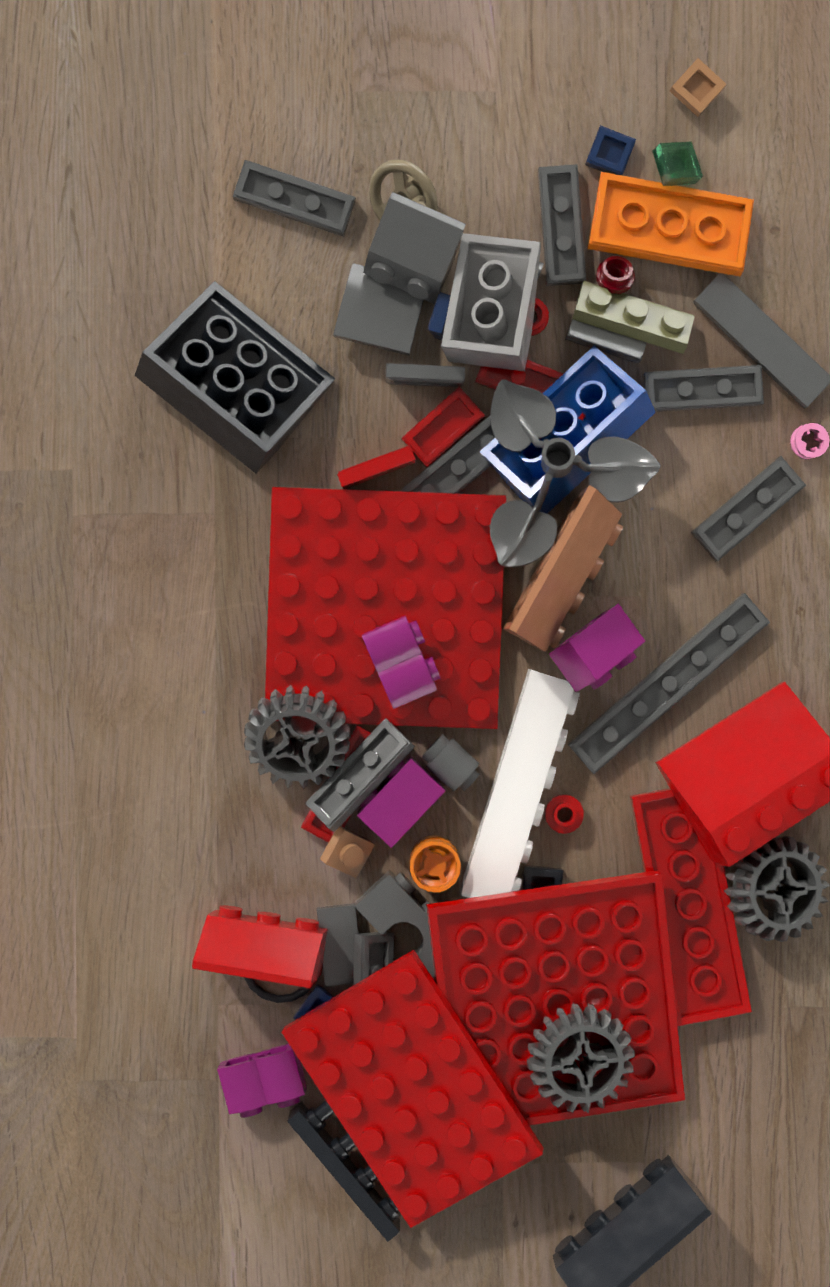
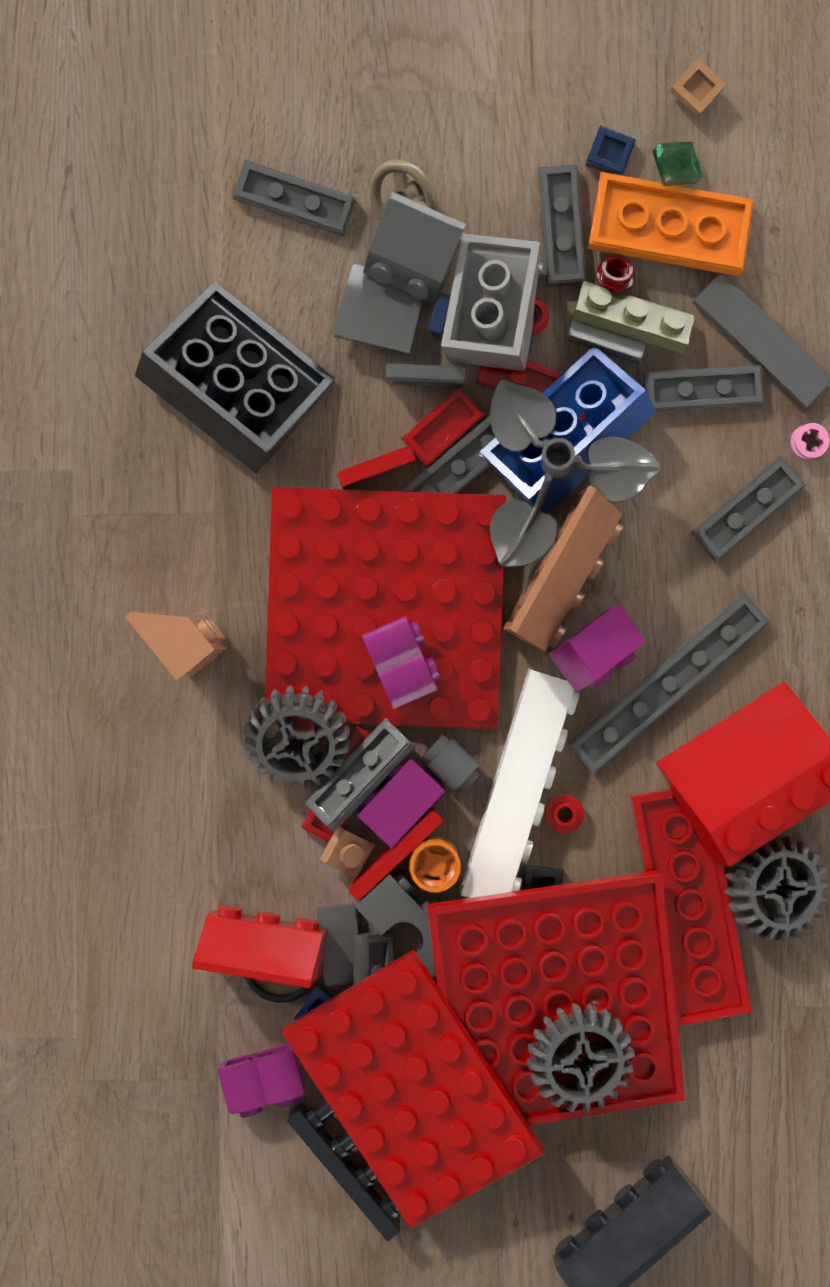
none -> nougat slope [125,612,227,681]
none -> red tile [349,807,444,901]

